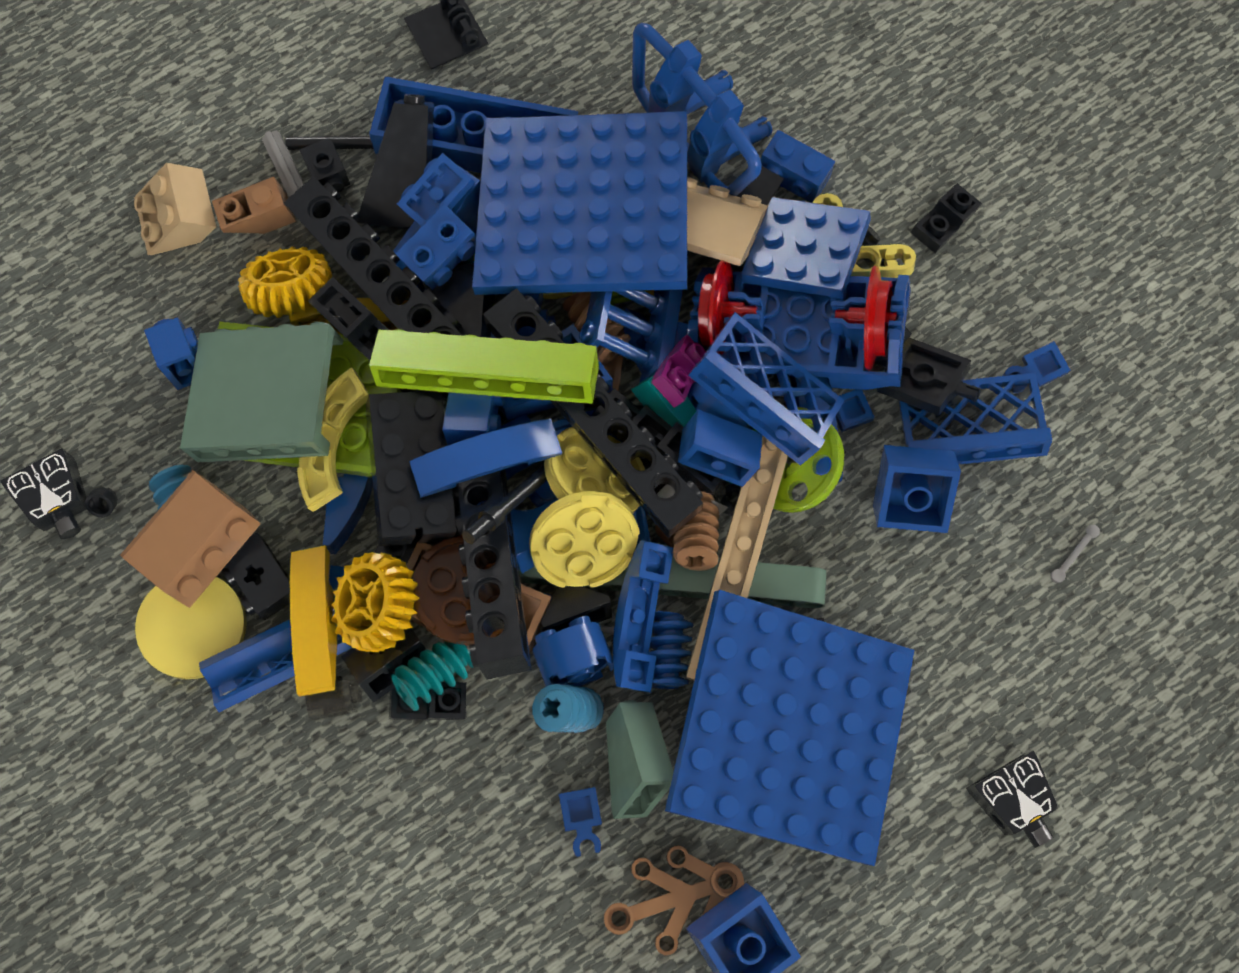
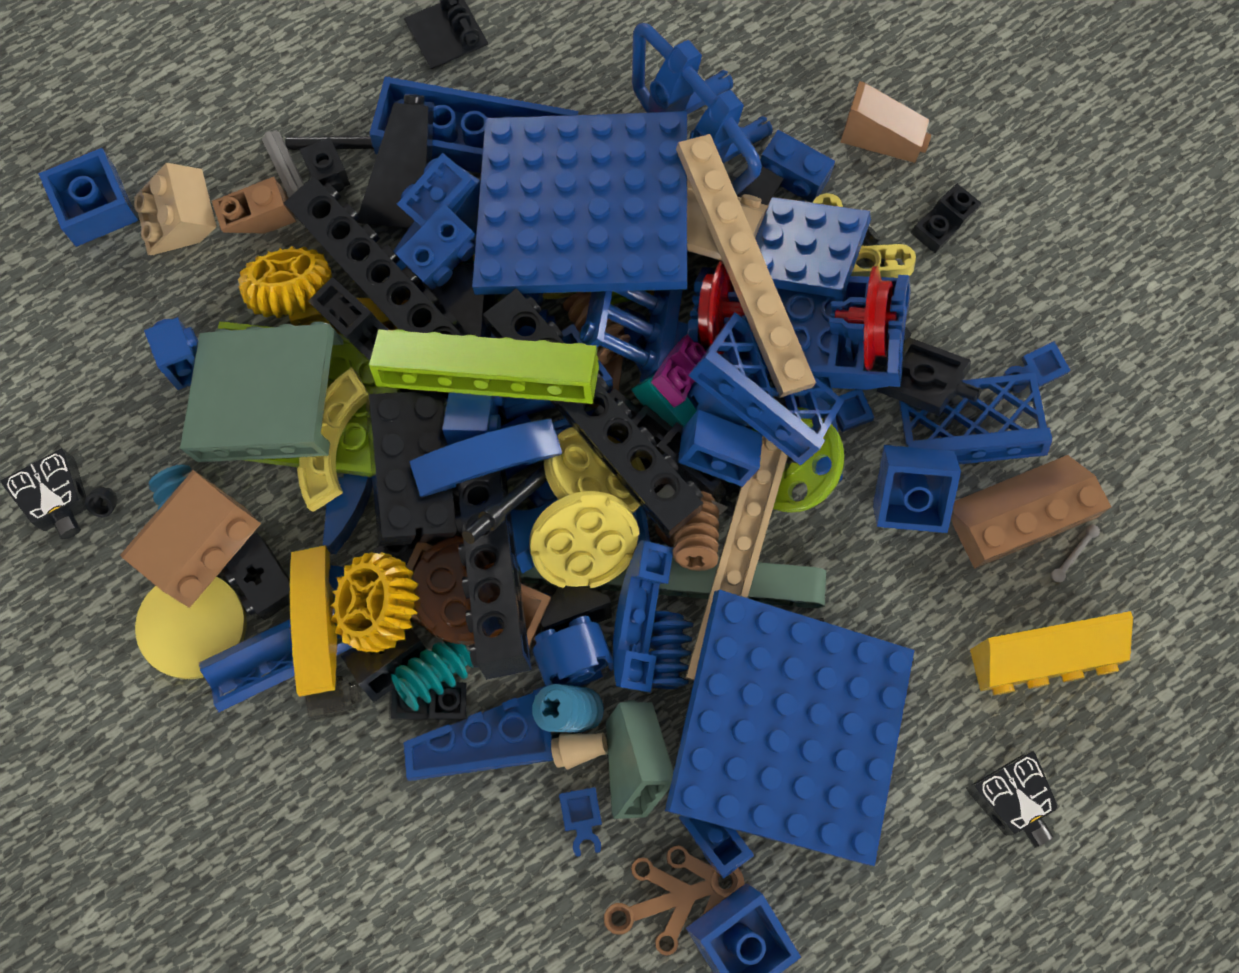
none -> blue brick [38,148,138,247]
none -> blue wing [404,686,554,781]
none -> tan cone [551,732,608,770]
none -> tan plate [676,134,816,398]
none -> blue slope [679,816,754,879]
none -> medium nougat slope [840,81,931,163]
none -> medium nougat slope [951,455,1111,569]
none -> yellow slope [970,611,1133,696]

